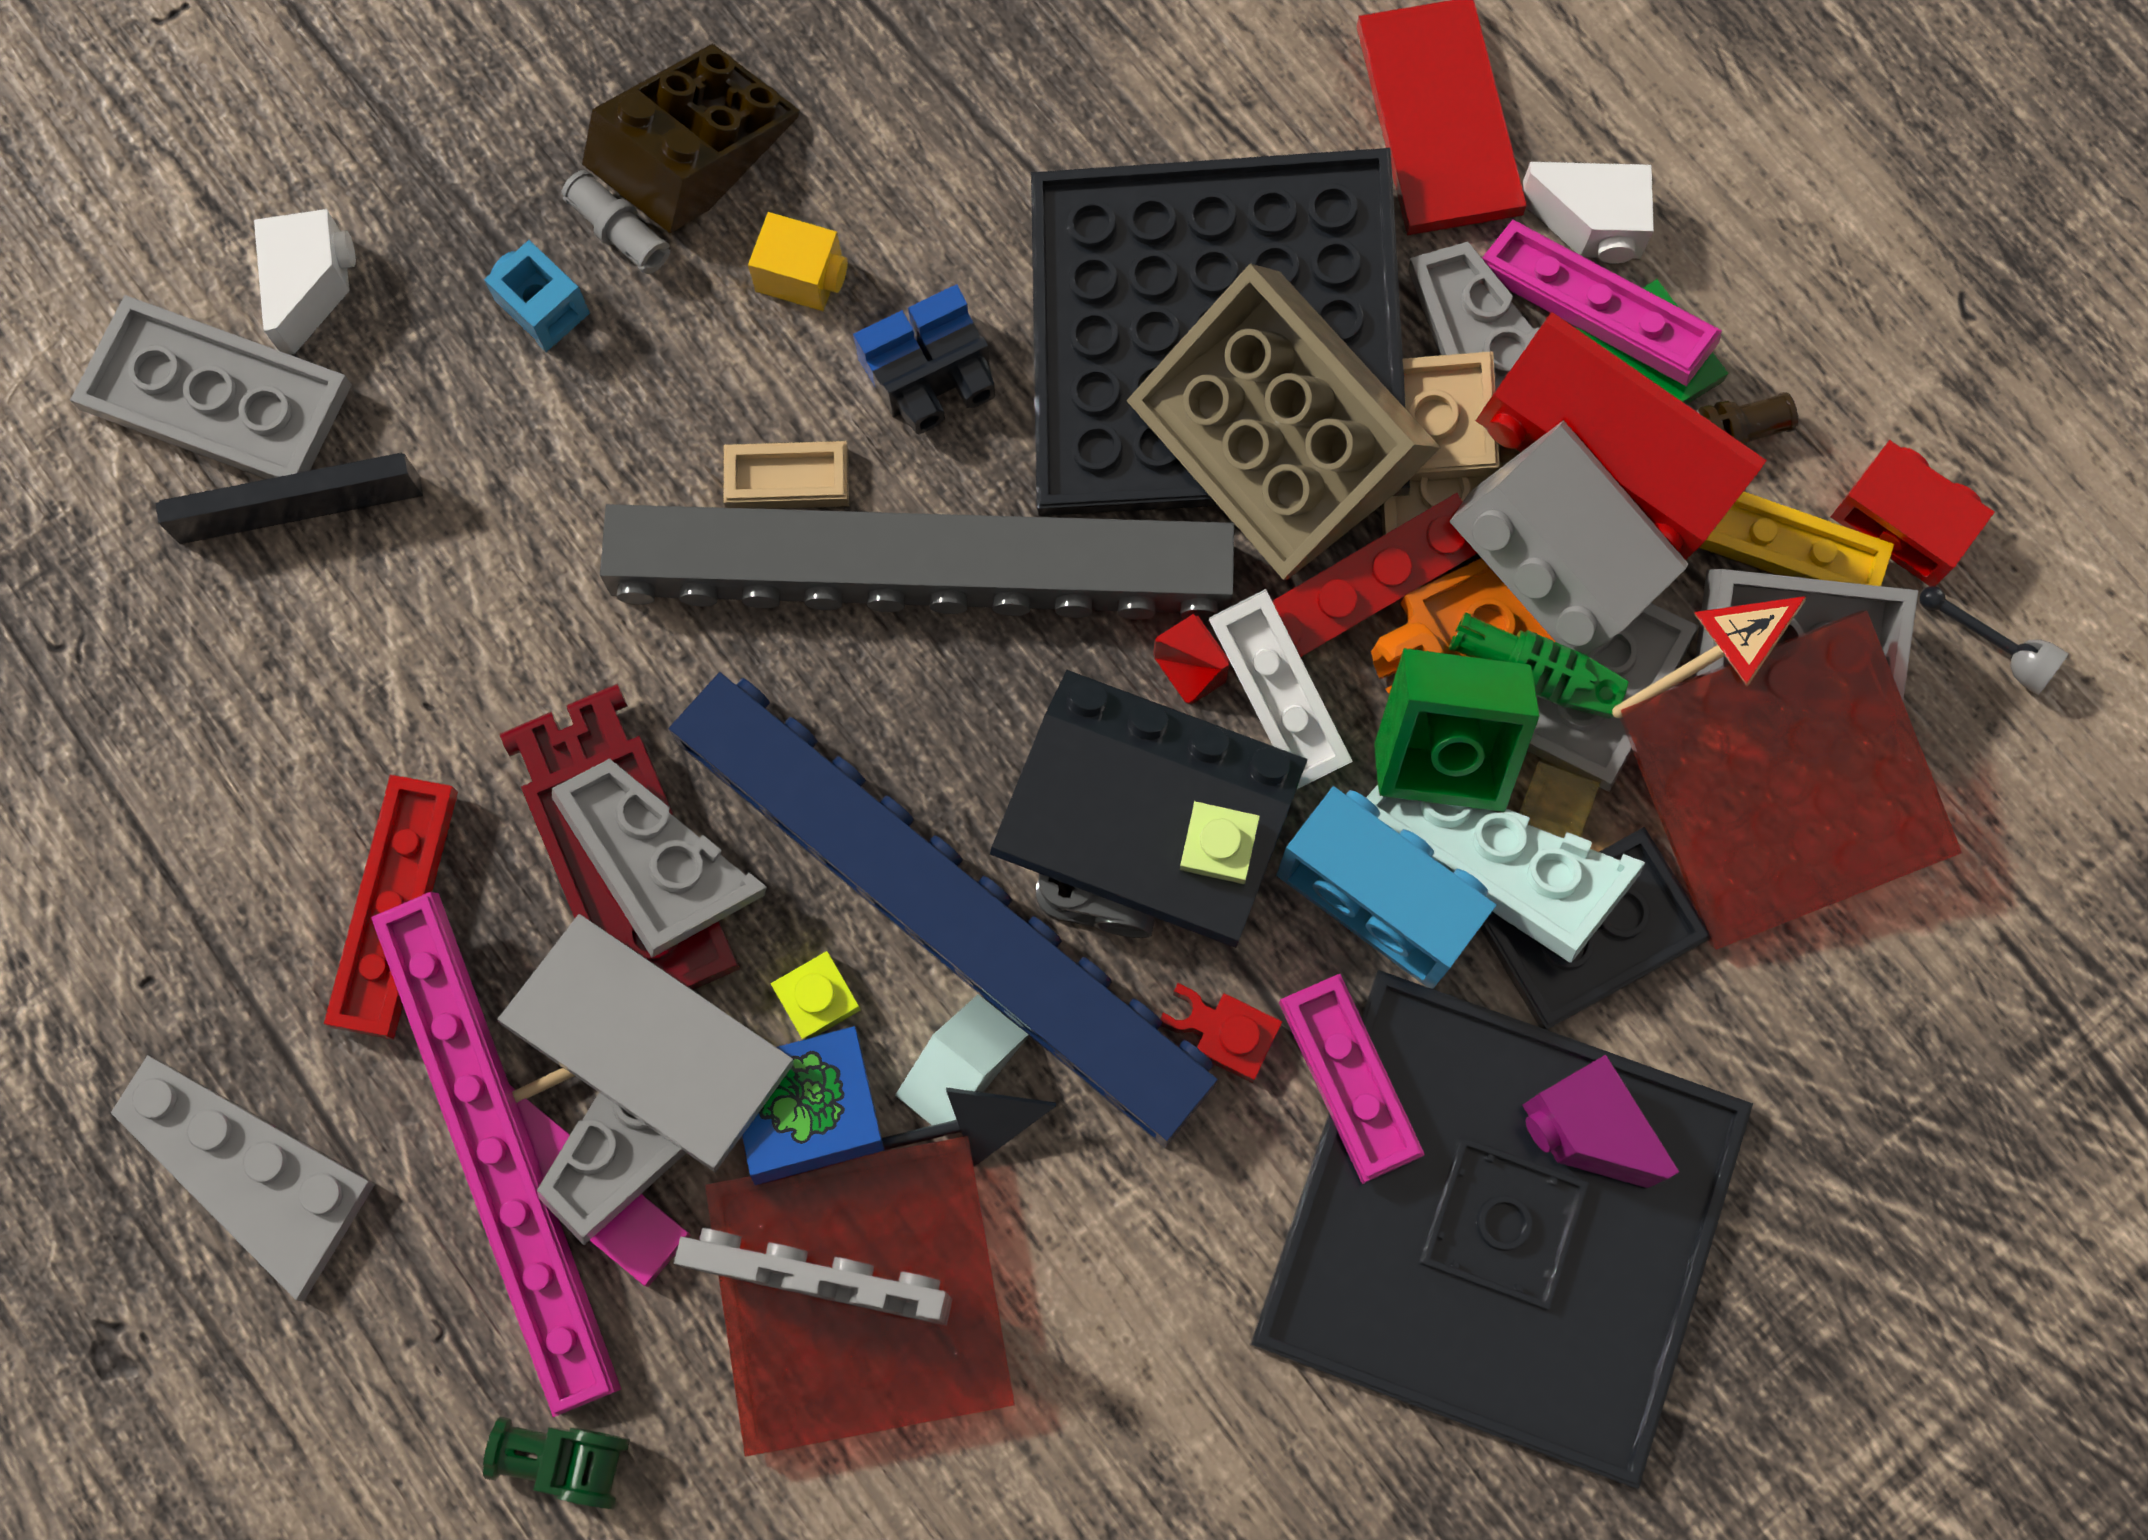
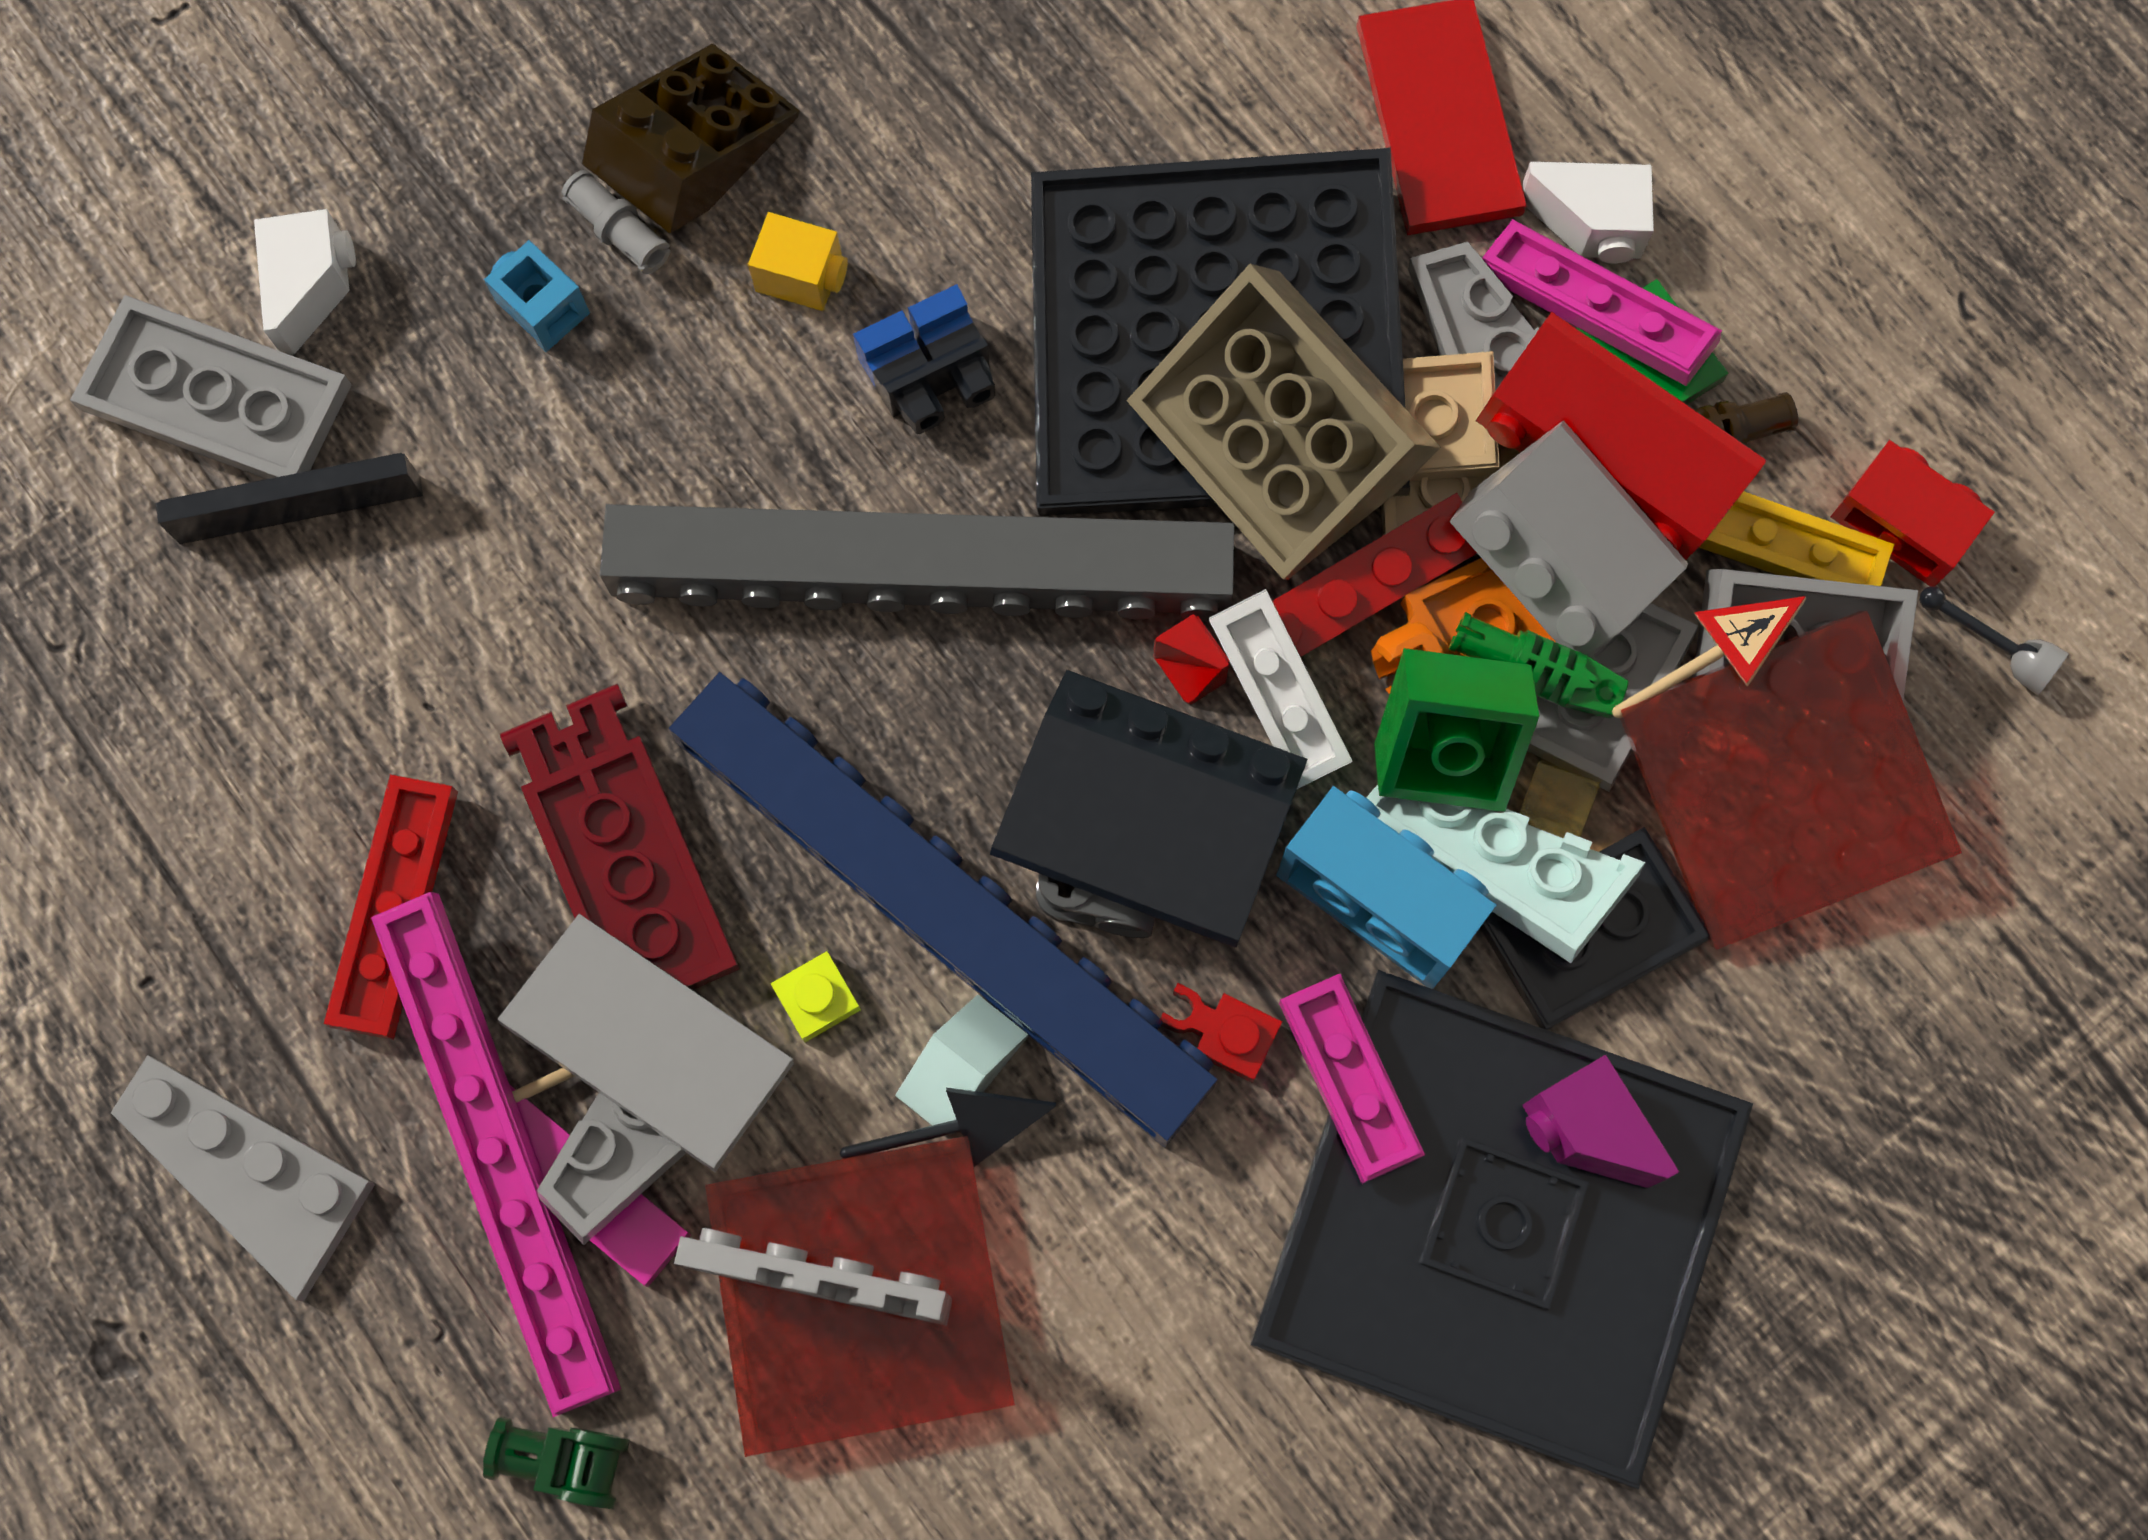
light grey wing [552,759,767,957] -> none
tan tile [724,441,849,509] -> none
blue tile [742,1026,884,1185] -> none
yellowish green plate [1180,801,1260,884] -> none

